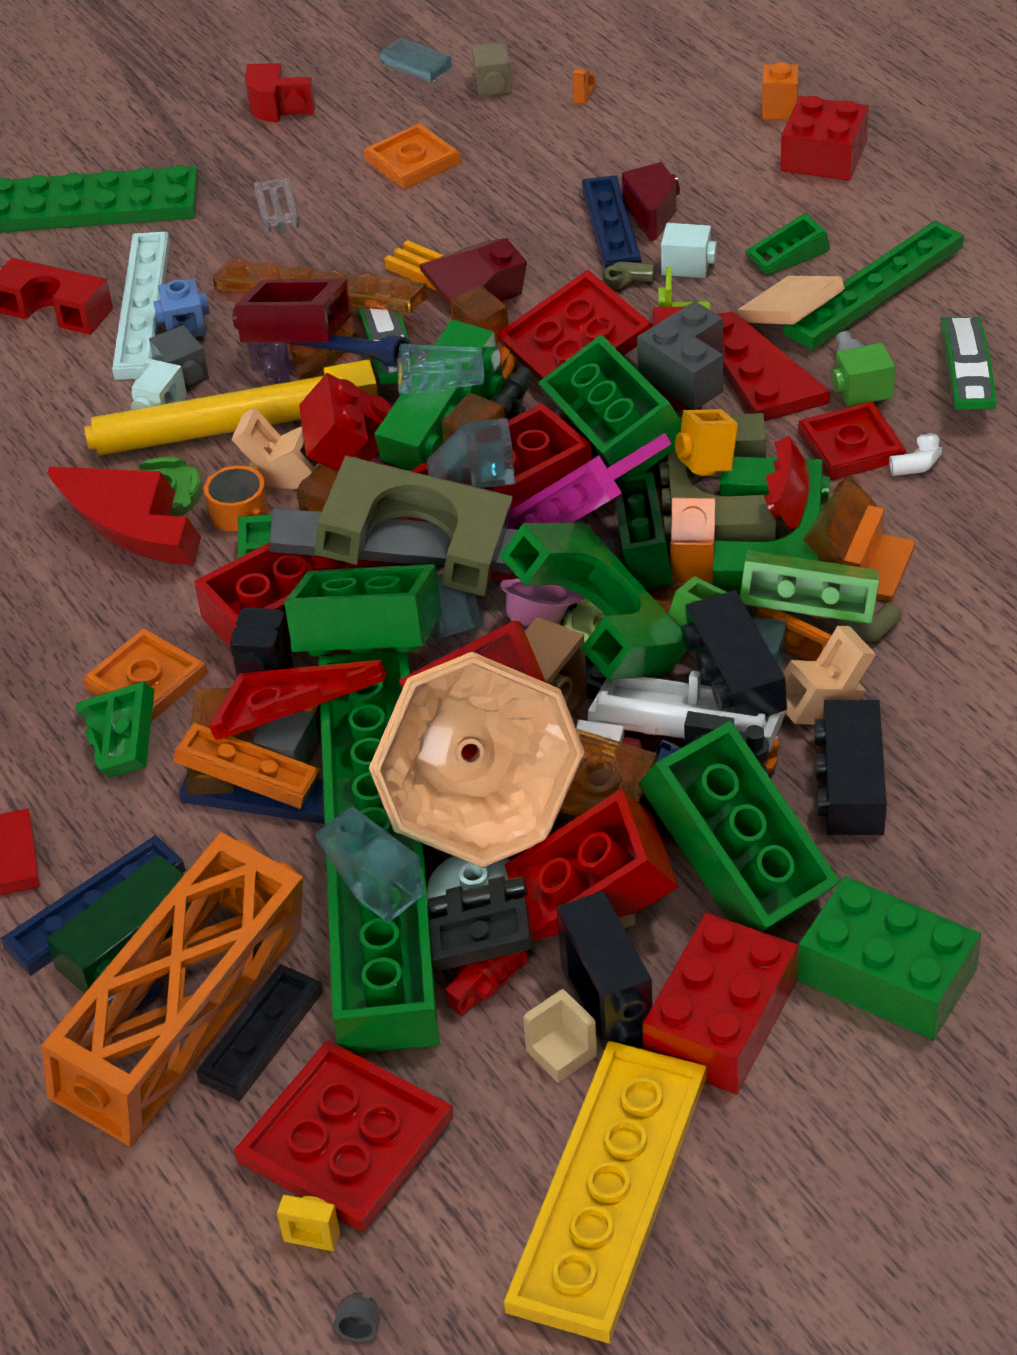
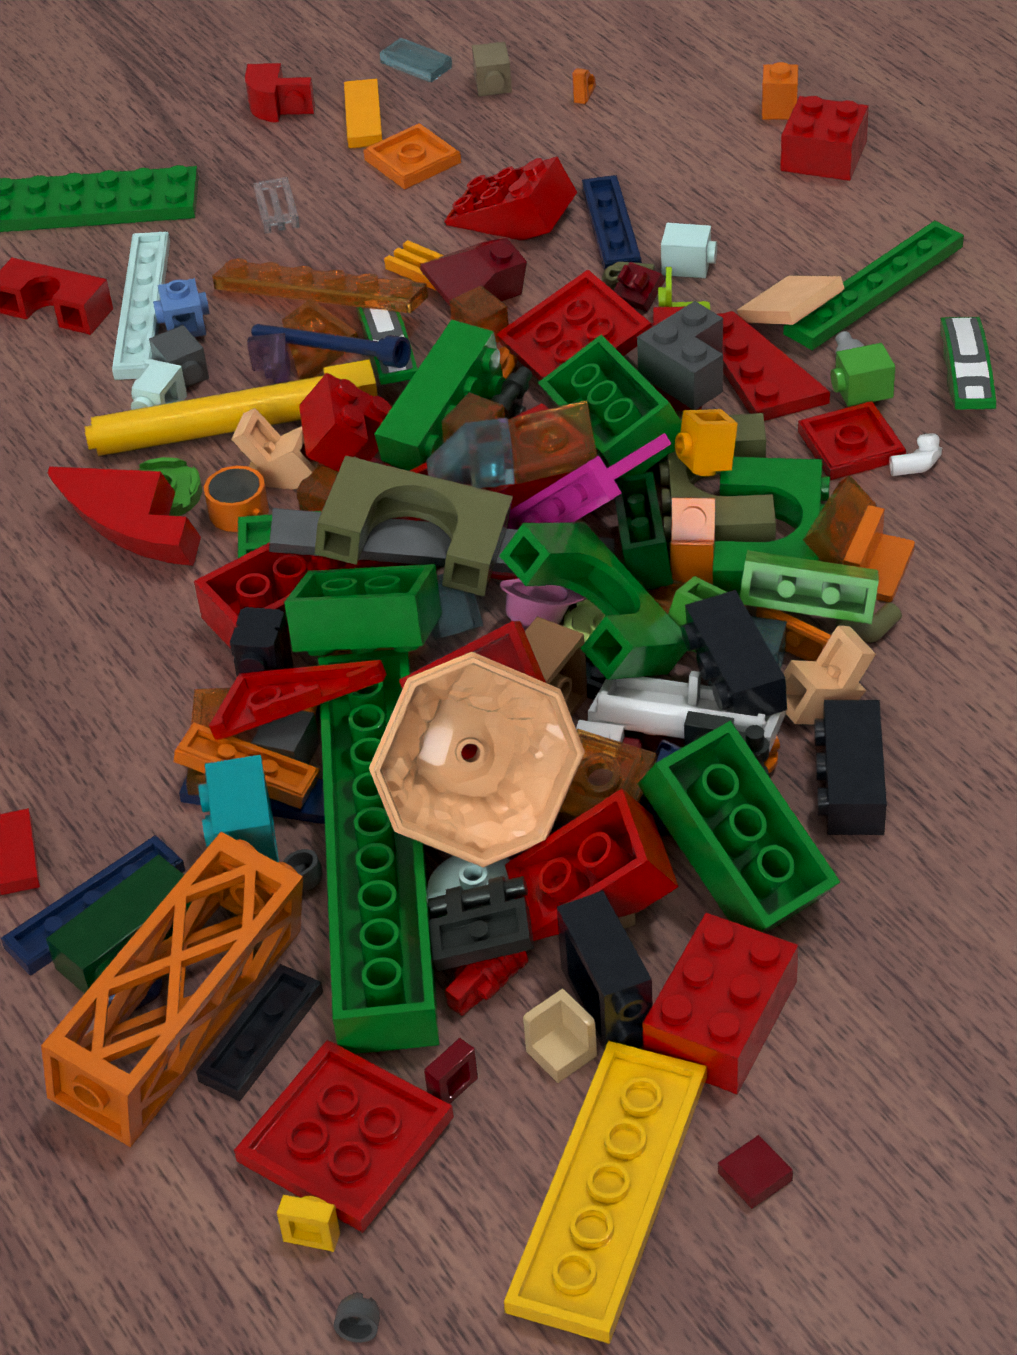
green wing [76,681,155,778] -> none
orange tile [83,628,208,722] -> none
dark red window [232,279,352,342] -> none
clear light blue slope [316,806,424,923] -> none
clear light blue slope [397,344,484,394] -> none
dark red slope [622,162,680,241] -> none
green slope [745,212,830,276] -> none
red slope [764,436,809,531] -> none
green brick [797,876,981,1041] -> none
none -> teal brick [198,754,279,862]
none -> dark grey hinge [283,849,323,891]
none -> light orange tile [344,78,382,149]
none -> dark red tile [424,1038,478,1104]
none -> red slope [444,156,577,241]
none -> clear orange tile [507,400,598,484]
none -> dark red tile [613,262,665,312]
none -> dark red tile [718,1135,793,1209]

